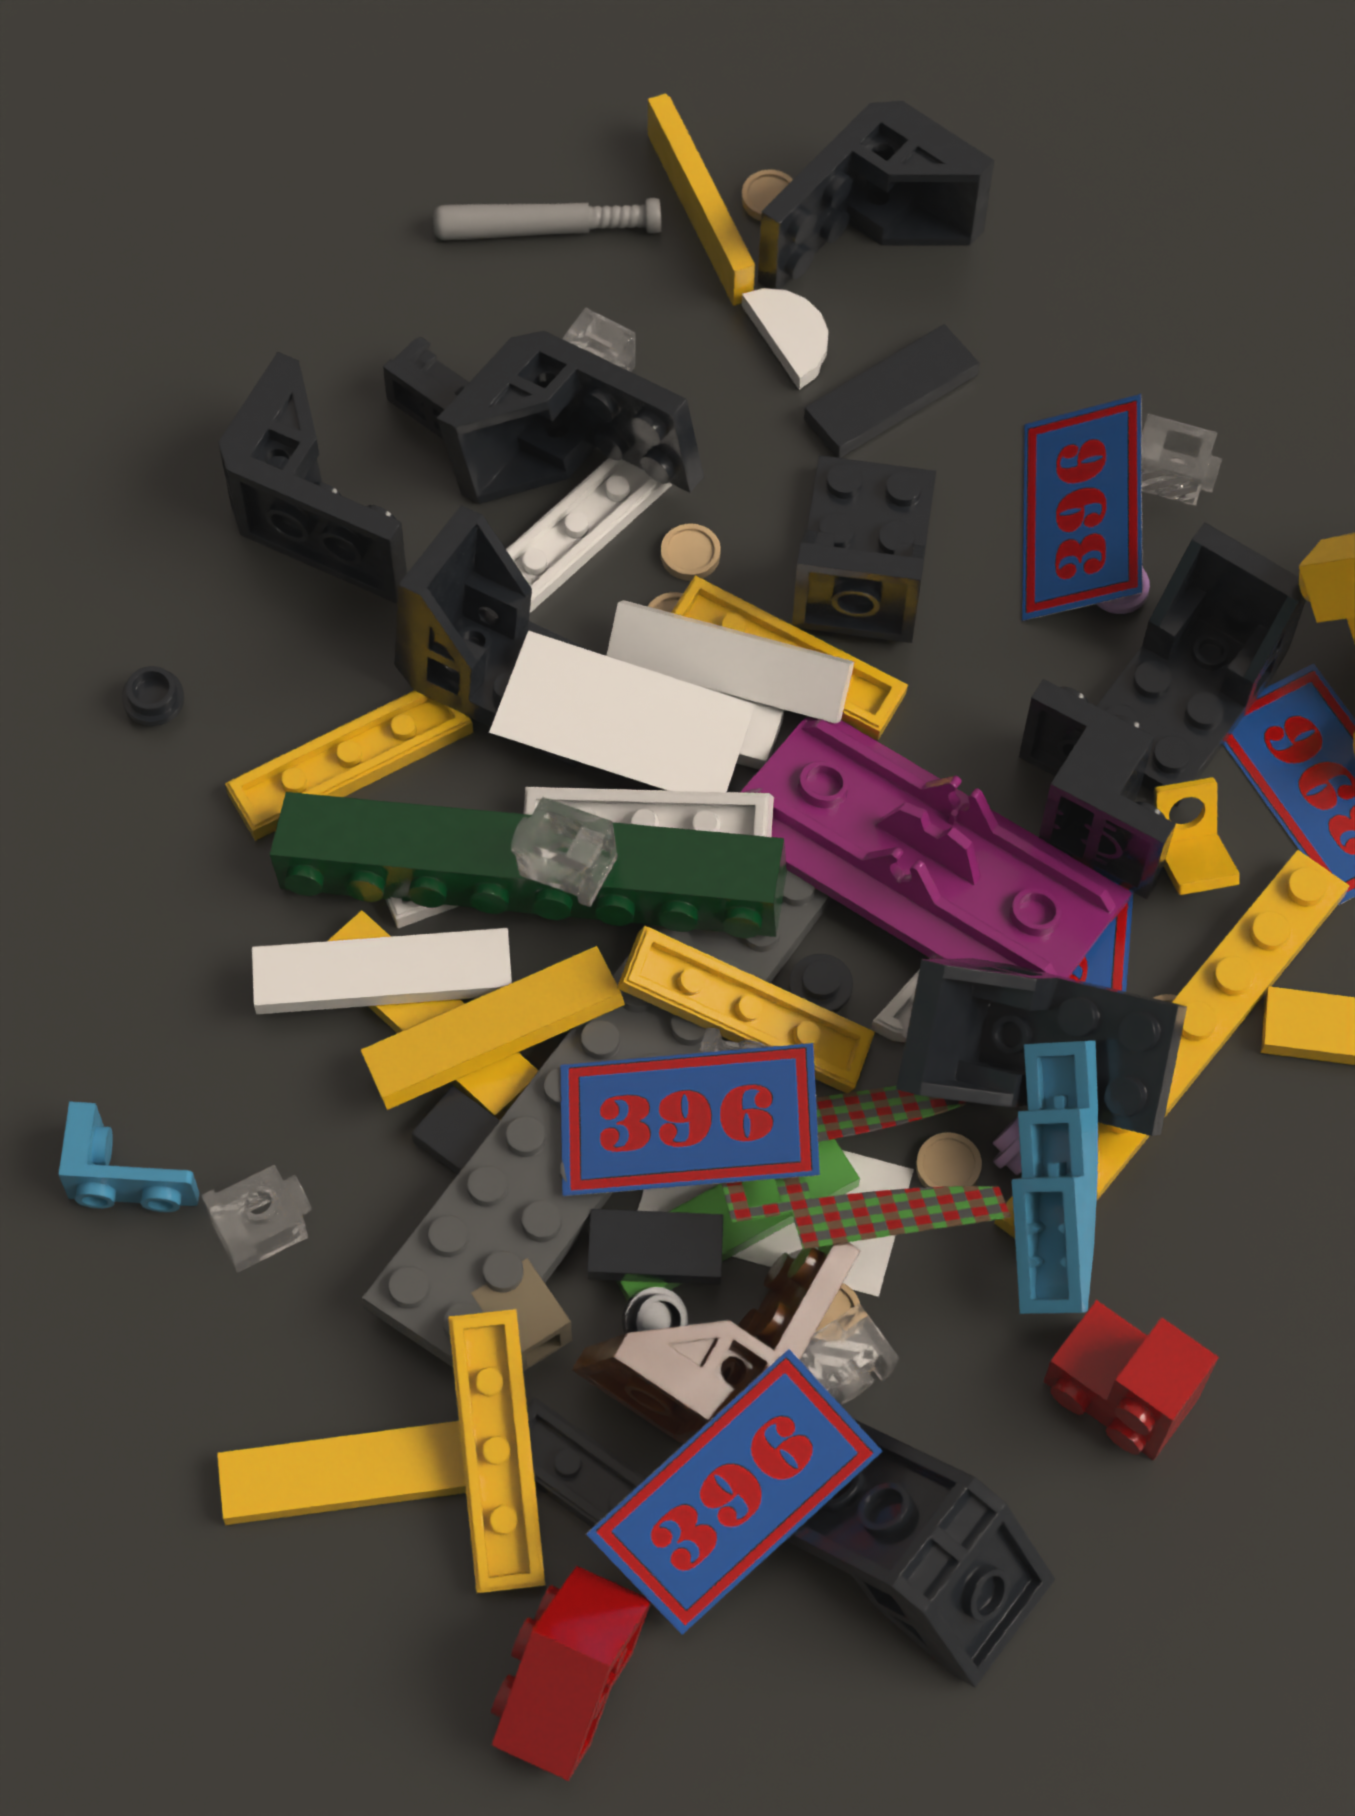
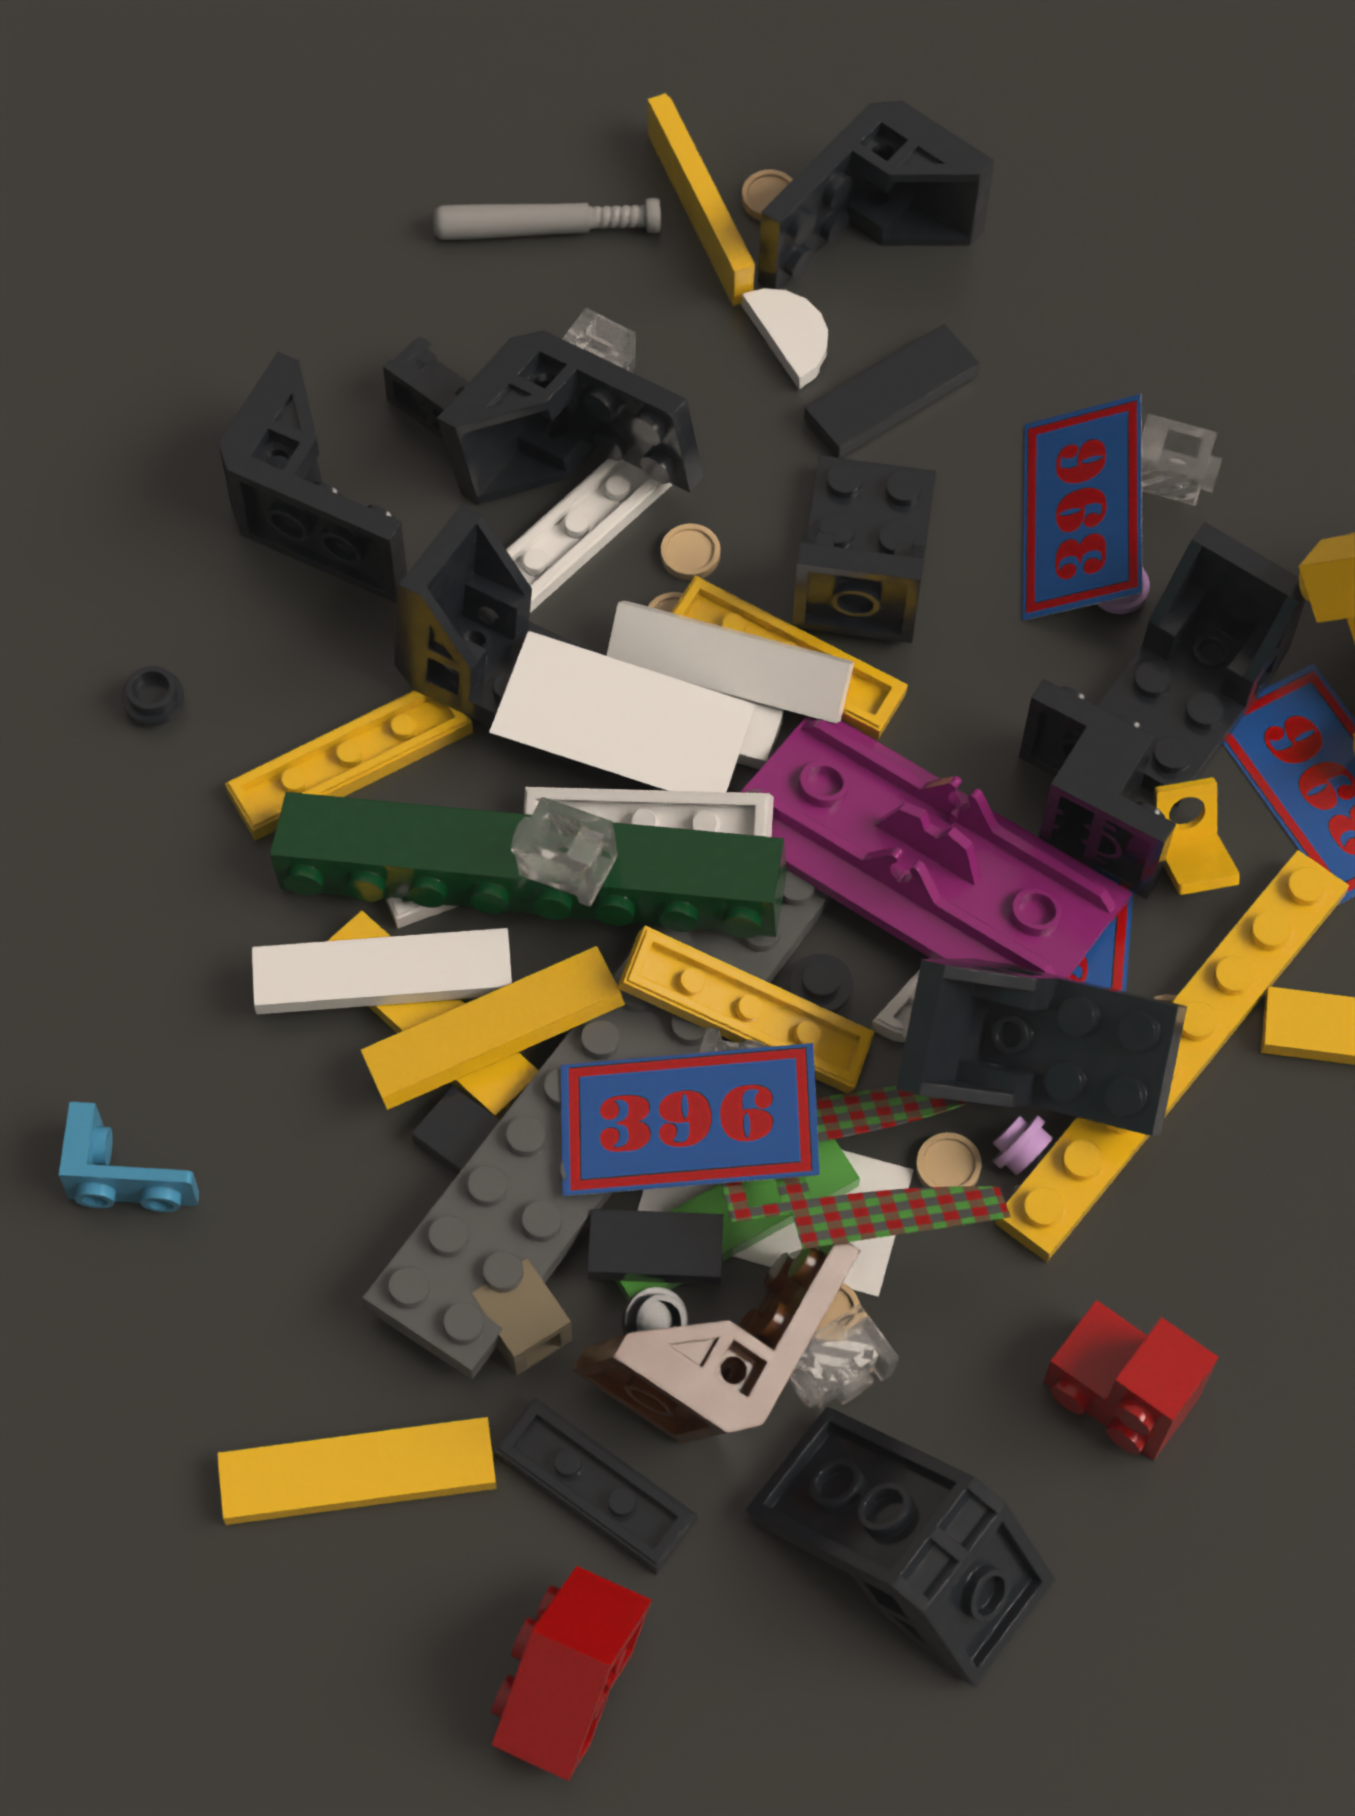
clear brick [202,1164,312,1273] -> none
yellow tile [448,1309,545,1593] -> none
sticker [586,1349,882,1635] -> none
dark azure slope [1012,1040,1098,1314] -> none

